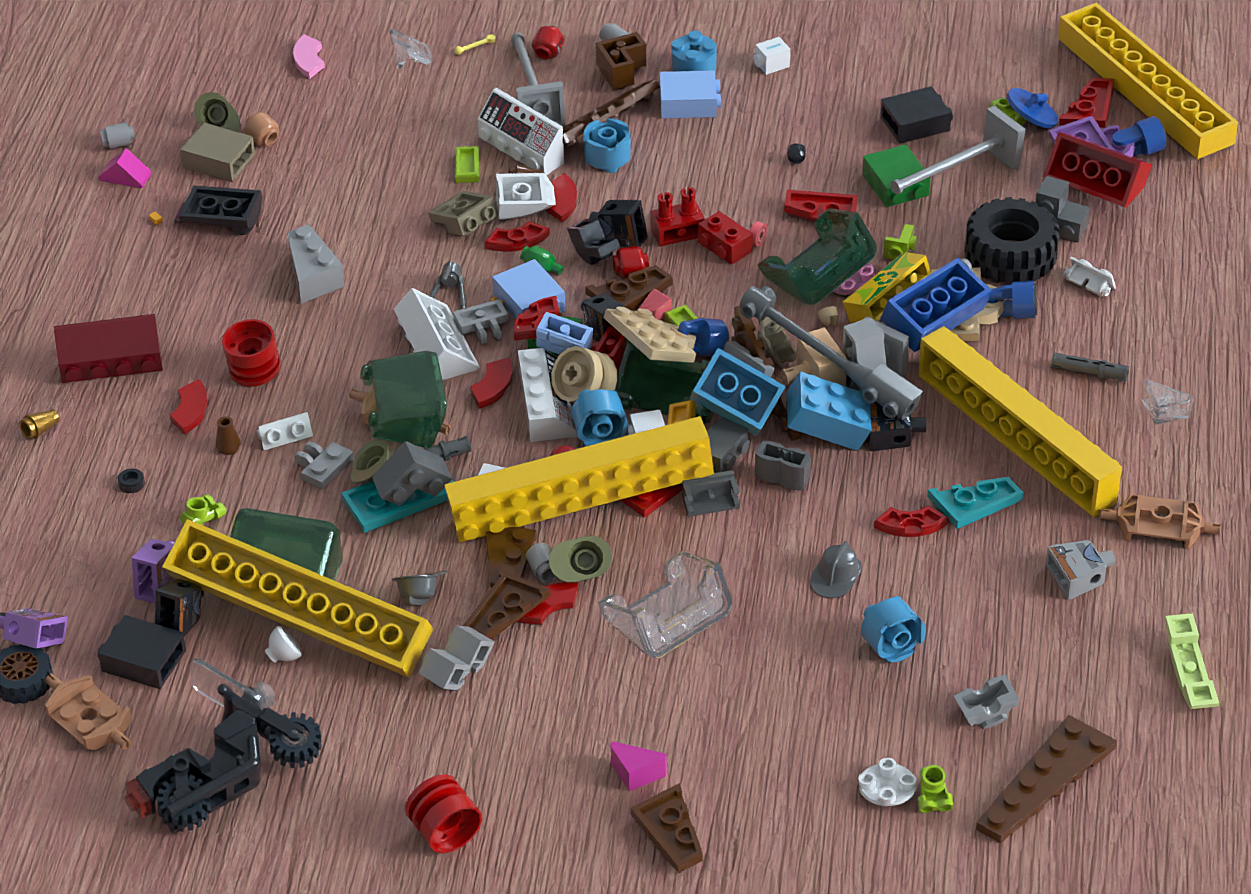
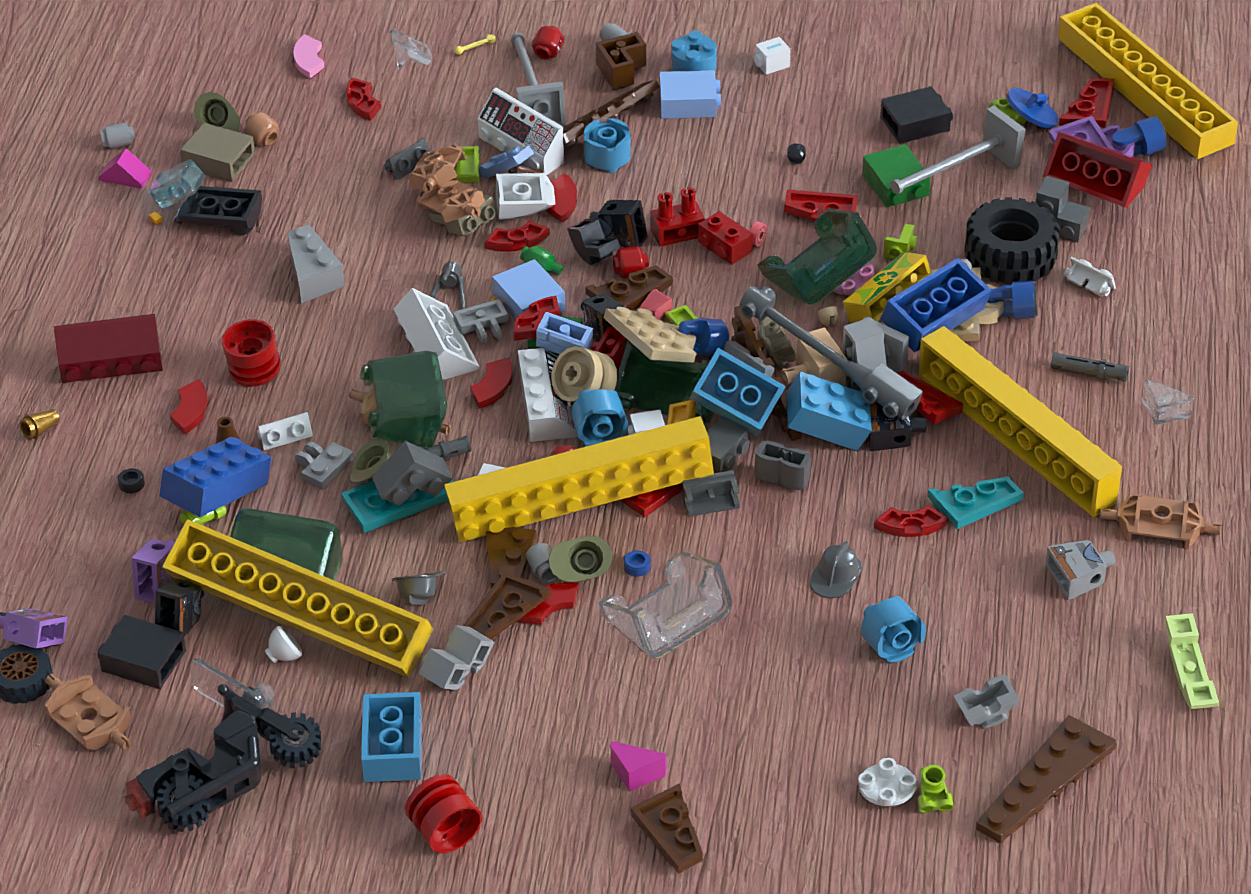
none -> clear light blue brick [148,159,205,209]
none -> blue brick [159,437,271,517]
none -> red tile [346,78,381,121]
none -> dark azure brick [361,692,422,782]
none -> dark grey hinge [384,138,430,180]
none -> nougat plate [409,145,466,192]
none -> nougat plate [416,179,485,223]
none -> medium blue plate [479,146,534,178]
none -> blue tile [624,550,651,576]
none -> red wing [897,370,964,424]

